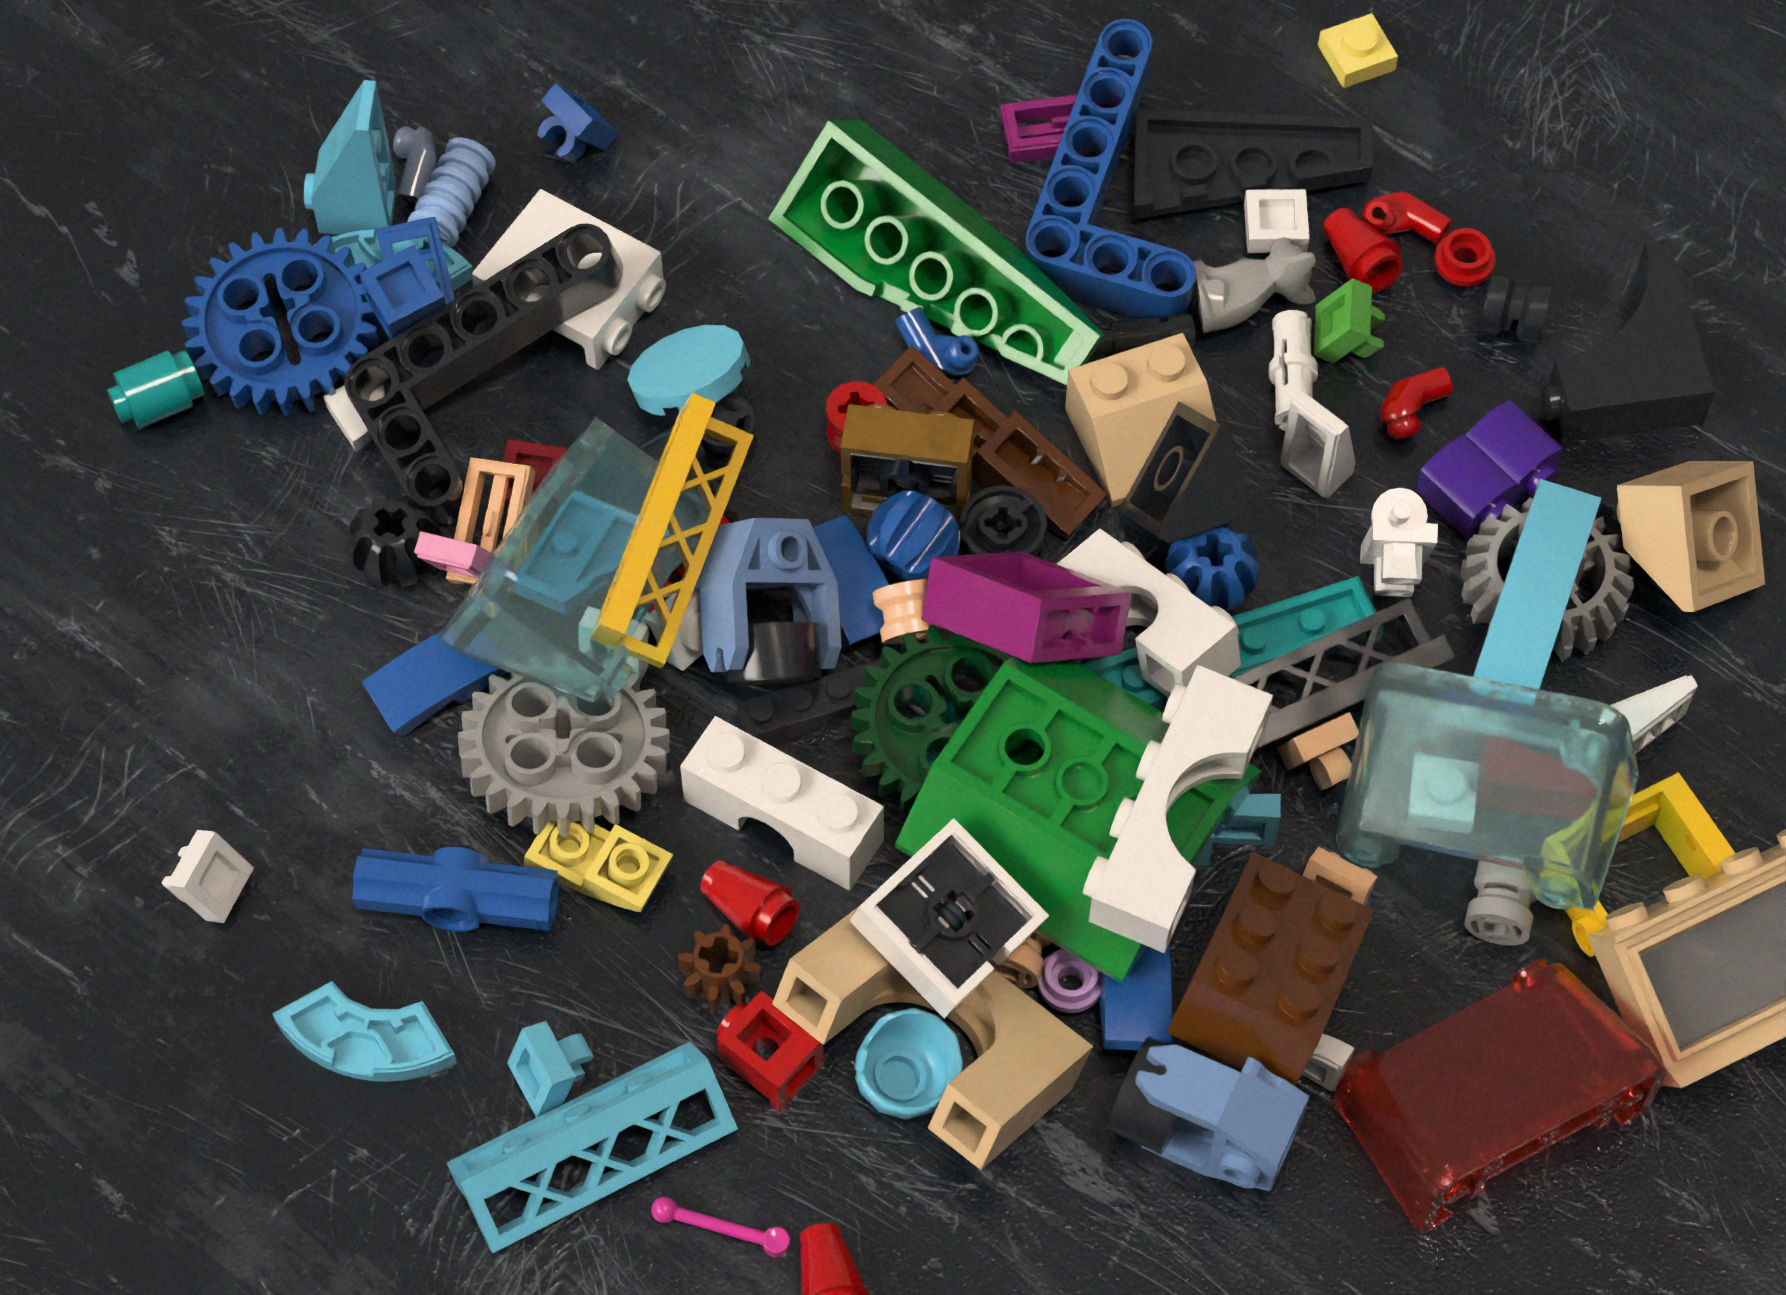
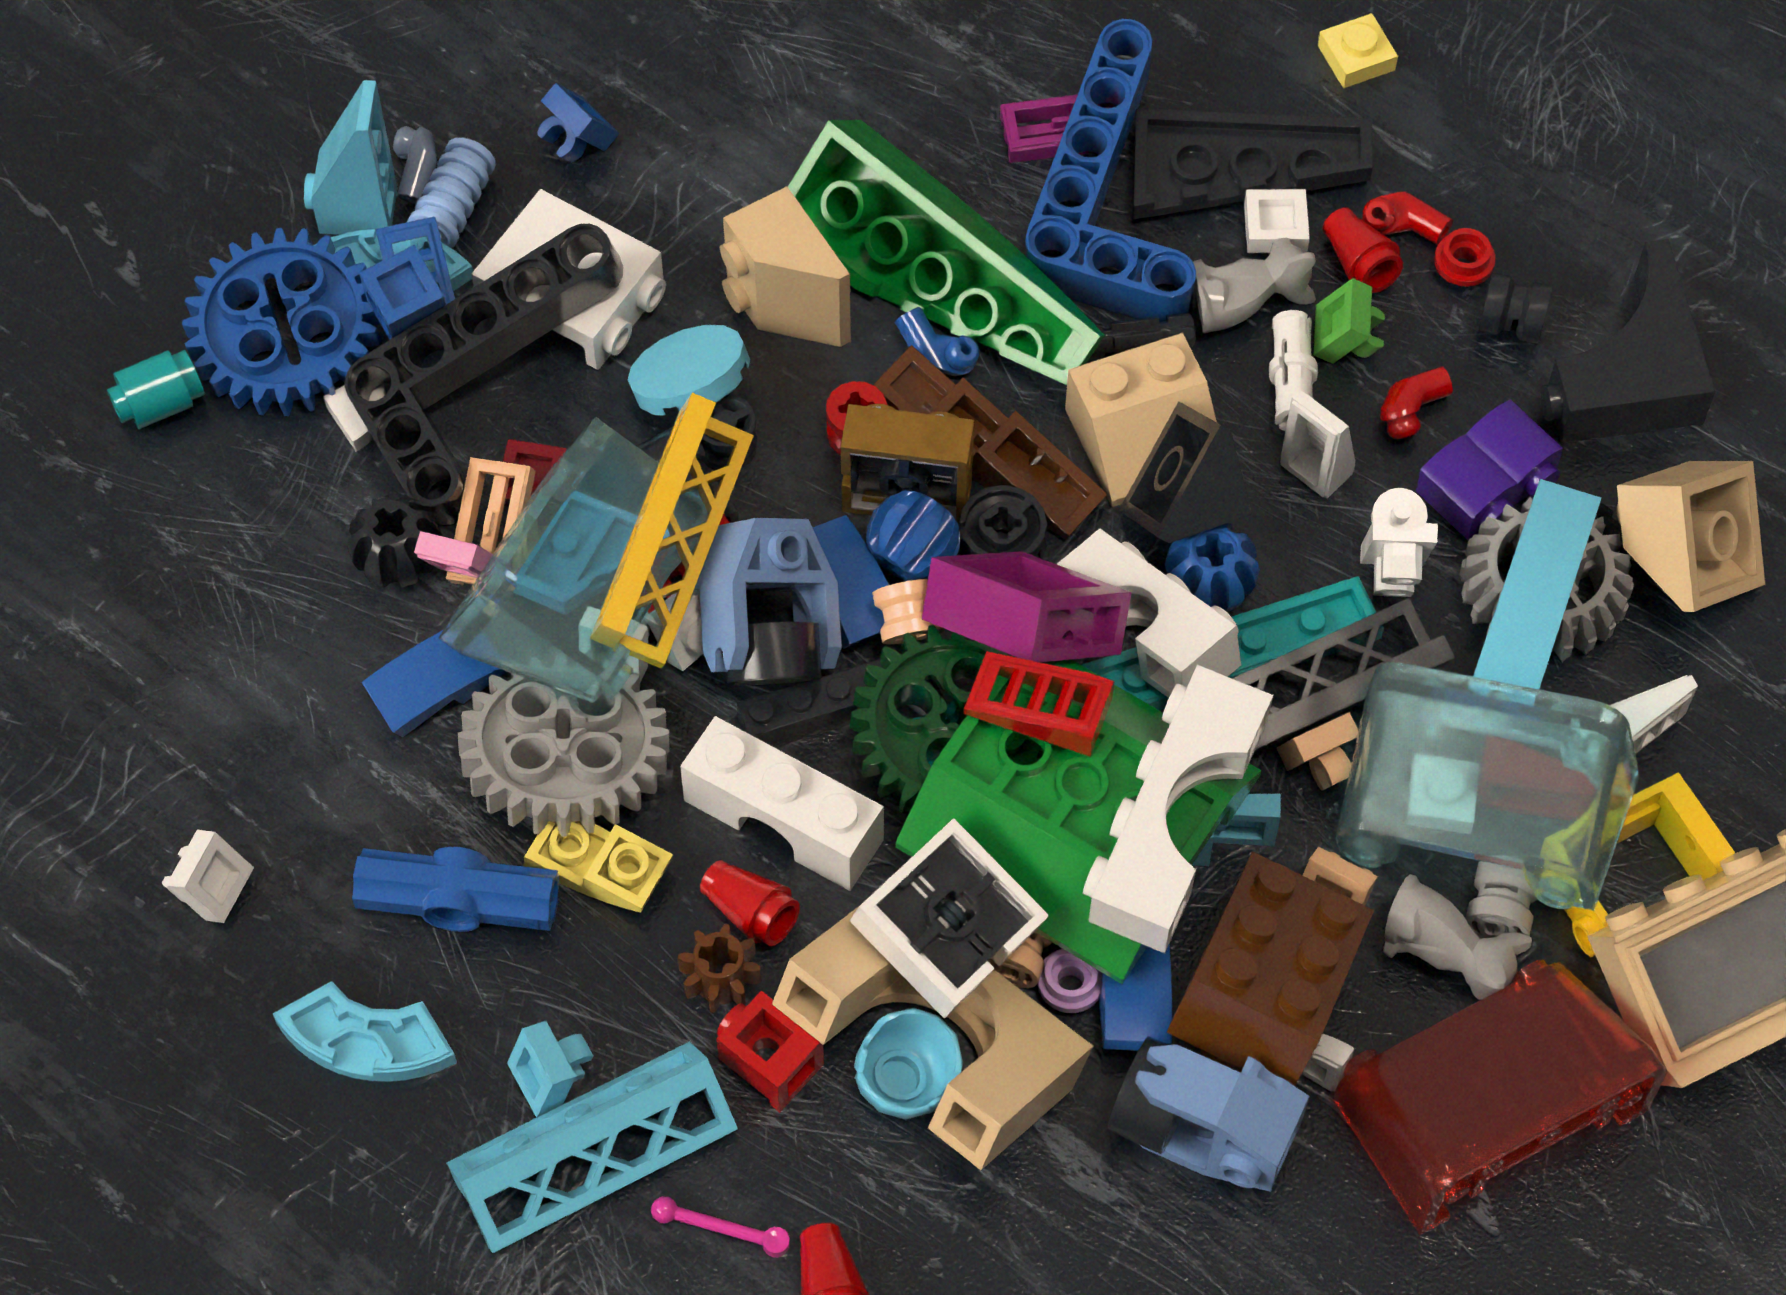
none -> tan slope [720,186,851,347]
none -> red slope [964,651,1115,757]
none -> light grey animal [1383,874,1532,1001]

